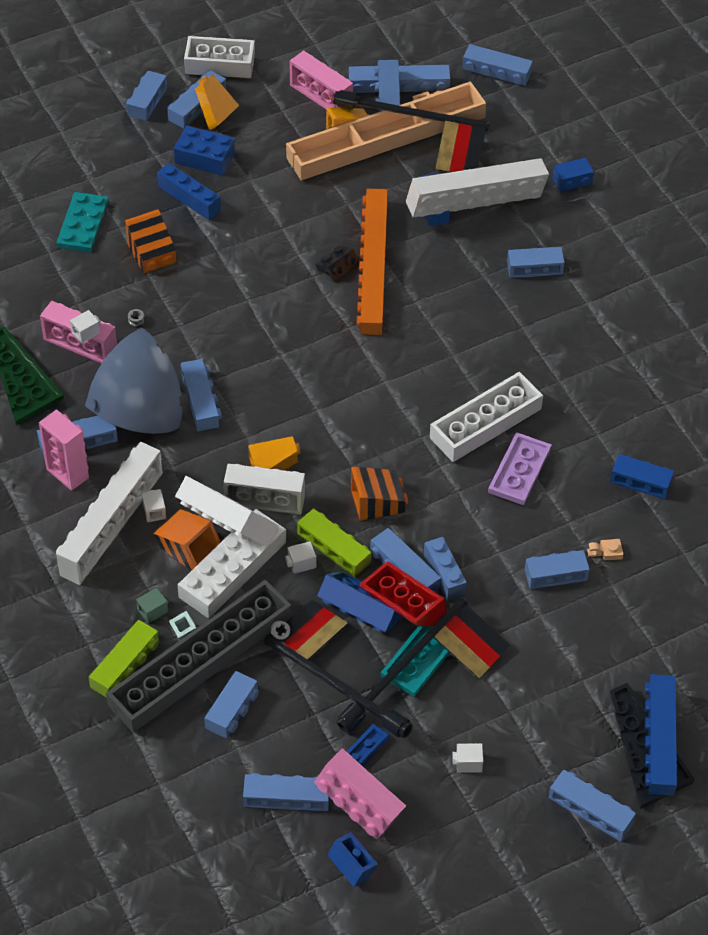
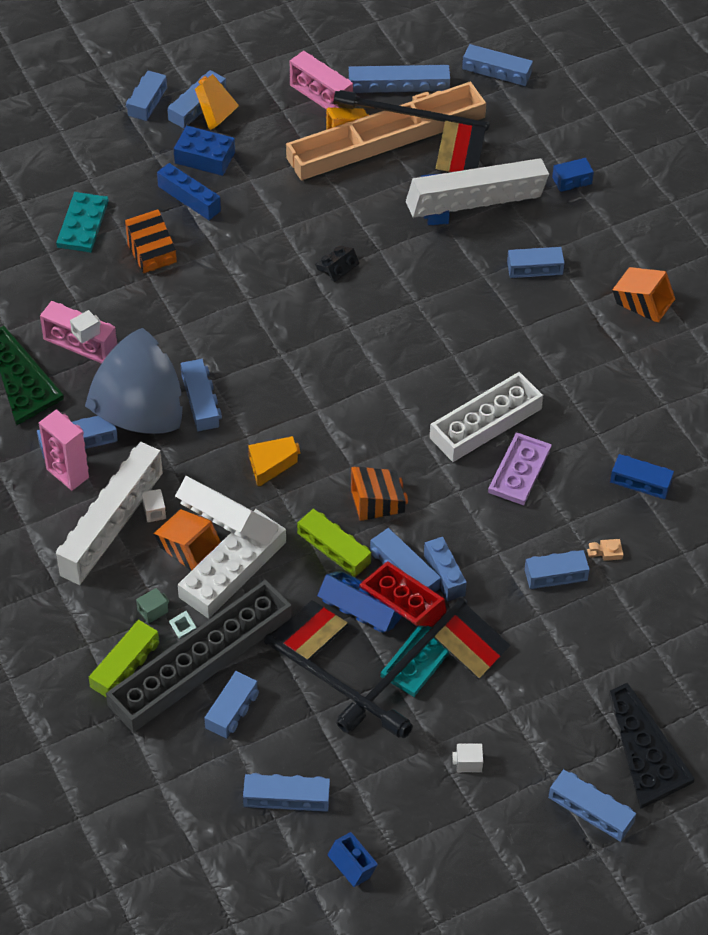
light grey bush [128,309,145,327] -> none
white brick [184,36,255,78] -> none
white brick [224,464,305,515] -> none
light grey bush [270,620,290,639] -> none
white brick [285,541,316,574] -> none
bright pink brick [314,748,406,840] -> none
blue tile [346,723,389,766] -> none
orange brick [357,189,388,335] -> none
medium blue brick [374,60,400,112] -> none
blue brick [645,674,677,796] -> none
none -> orange slope [612,267,675,322]

